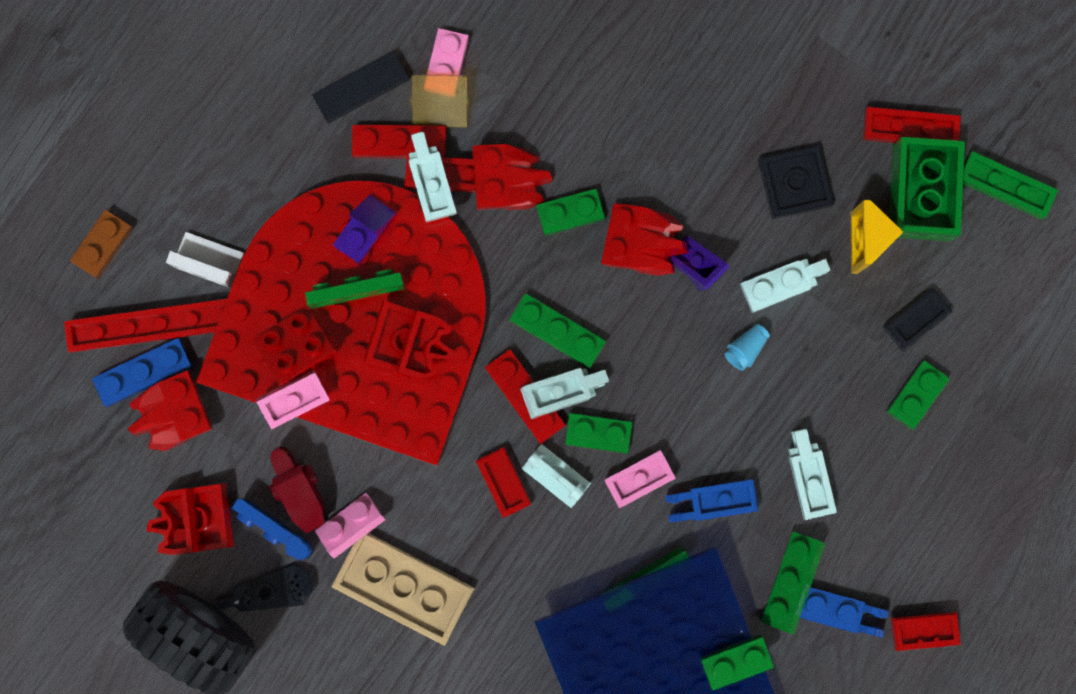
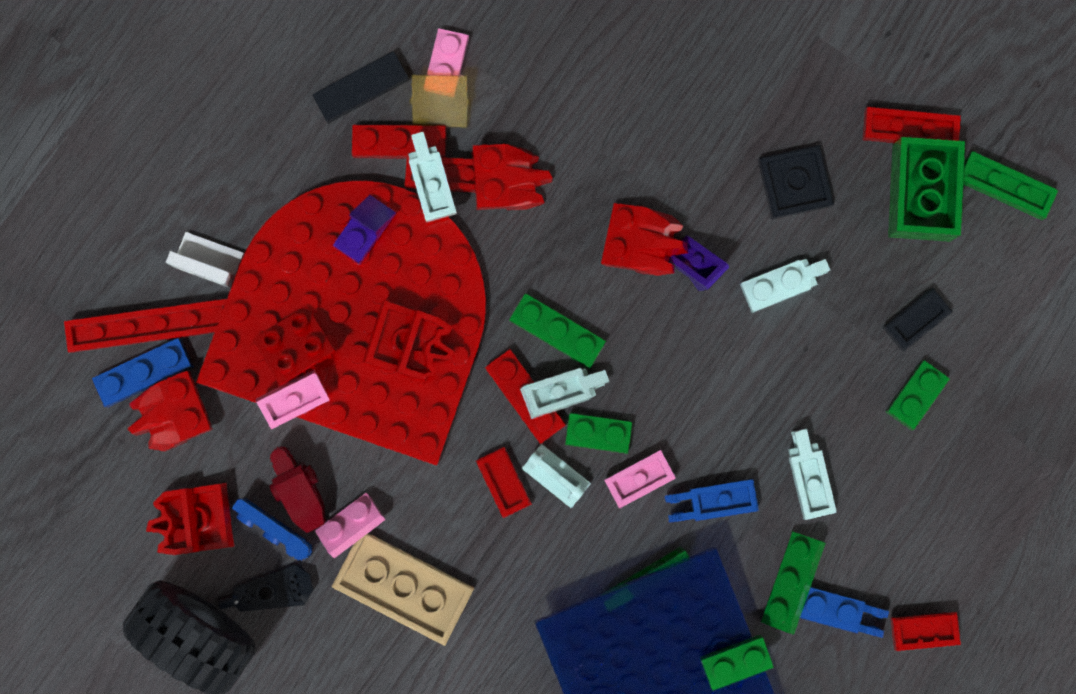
dark orange plate [70,210,134,279] -> none
green plate [305,269,404,309] -> none
green plate [536,189,605,237] -> none
medium azure cone [725,324,770,371] -> none
yellow slope [850,200,903,274] -> none

